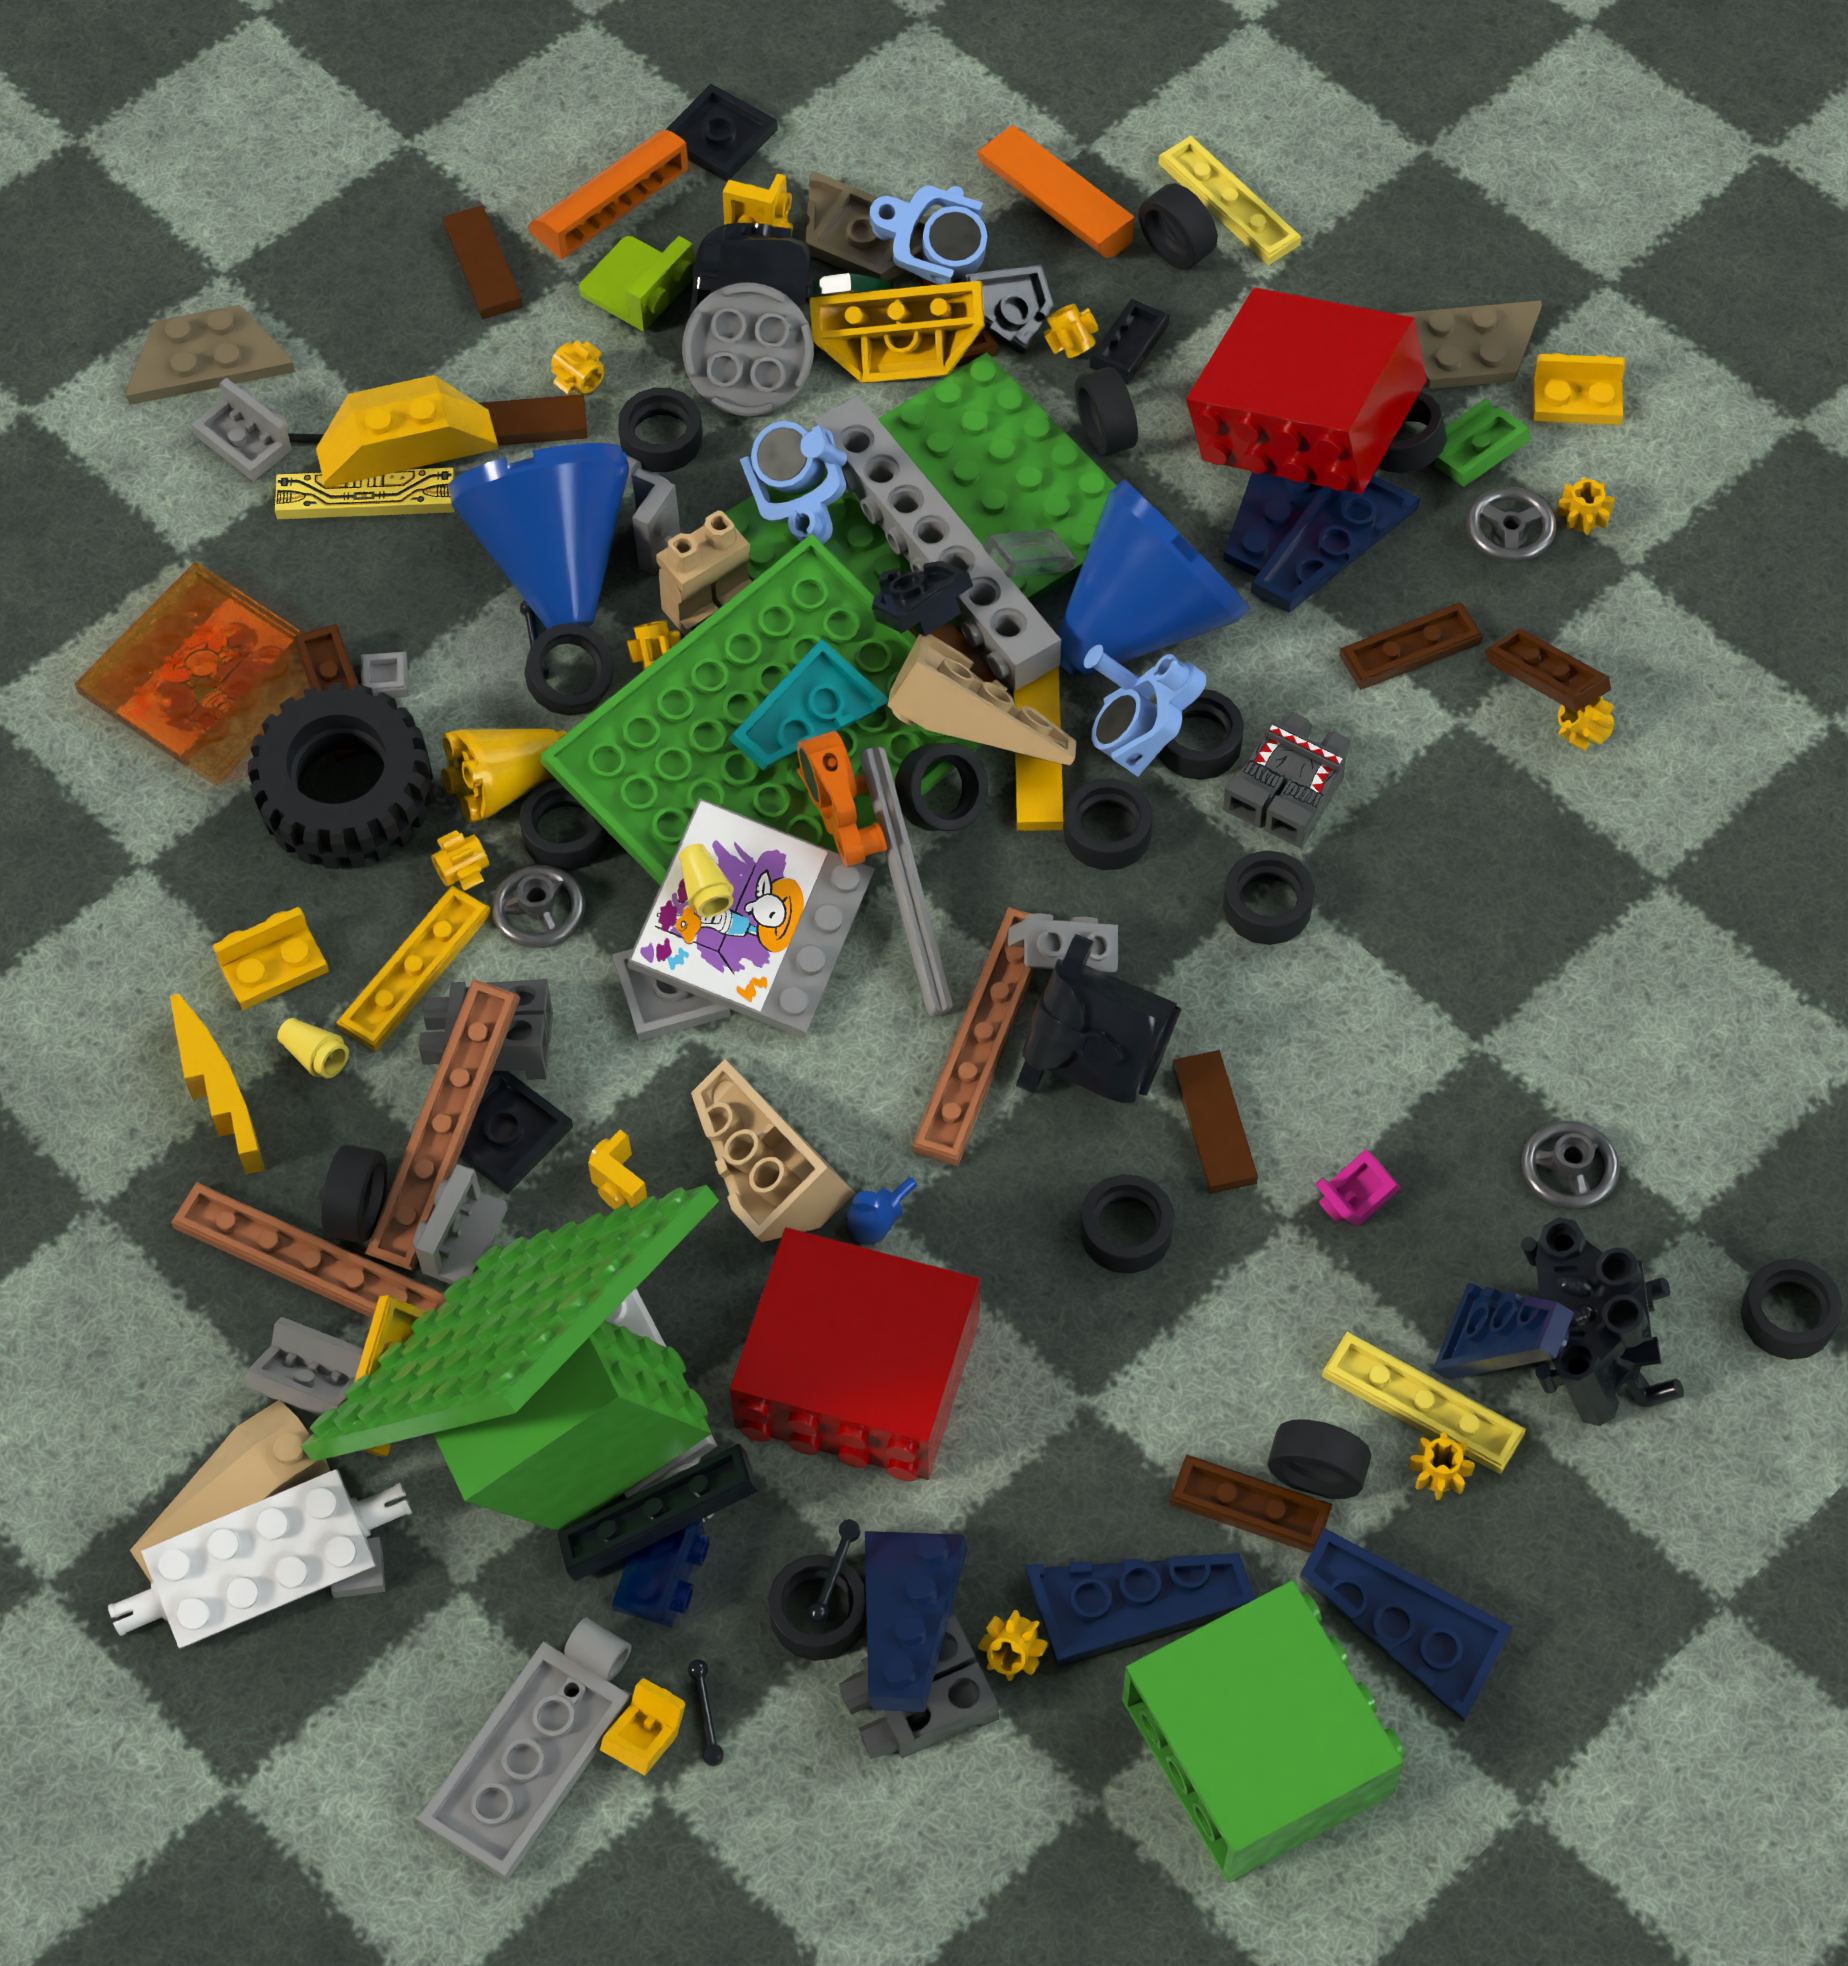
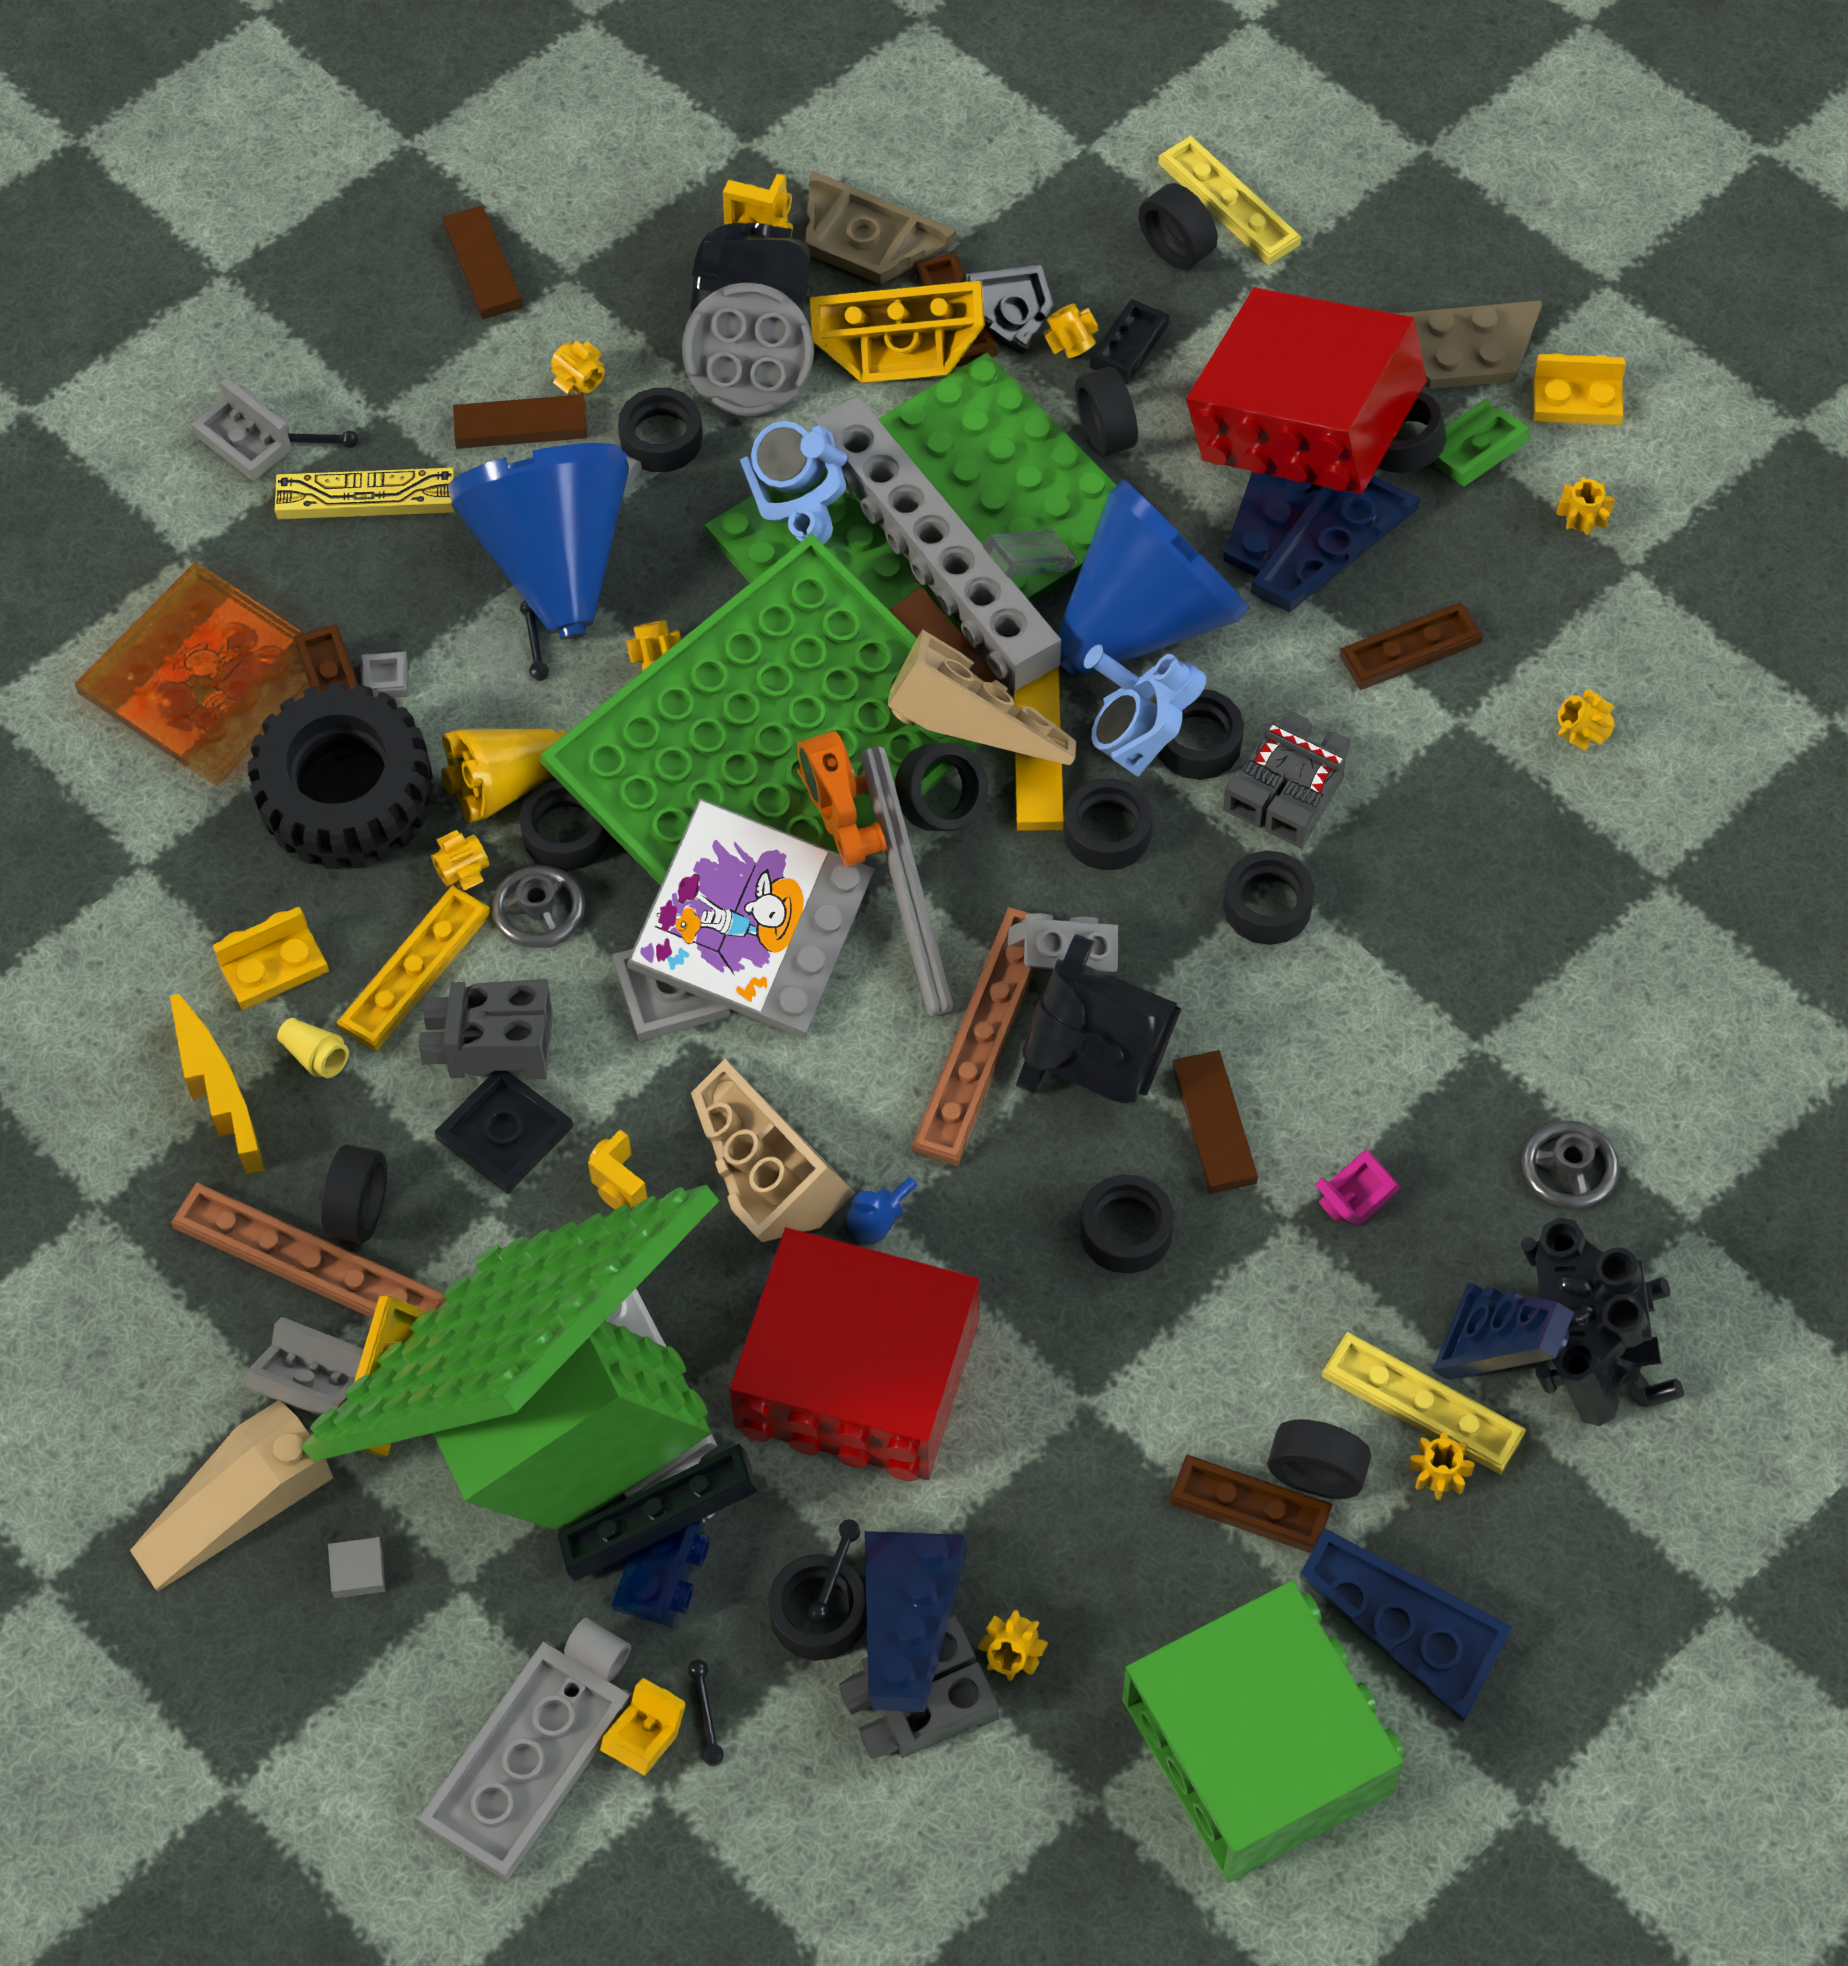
white plate [108,1469,413,1649] -> none
dark tan wing [126,305,295,405] -> none
yellow wedge [316,375,499,488] -> none
nougat tile [365,979,521,1272] -> none
light grey bracket [413,1164,507,1284] -> none
black tyre [524,623,614,716] -> none
orange brick [529,130,689,260] -> none
lime bracket [579,236,694,332] -> none
light grey bracket [632,469,681,575] -> none
tan hips [656,510,752,636] -> none
black tile [666,84,778,182] -> none
light yellow cone [679,844,734,918] -> none
teal wing [729,638,888,771] -> none
dark green tile [812,273,893,296] -> none
light blue piece [869,185,988,285] -> none
black plate [871,561,973,637] -> none
orange brick [977,125,1135,258] -> none
dark blue wing [1025,1553,1256,1667] -> none
flat silver piece [1466,487,1556,562] -> none
reddish brown tile [1485,628,1611,712] -> none
black tyre [1740,1258,1843,1360] -> none

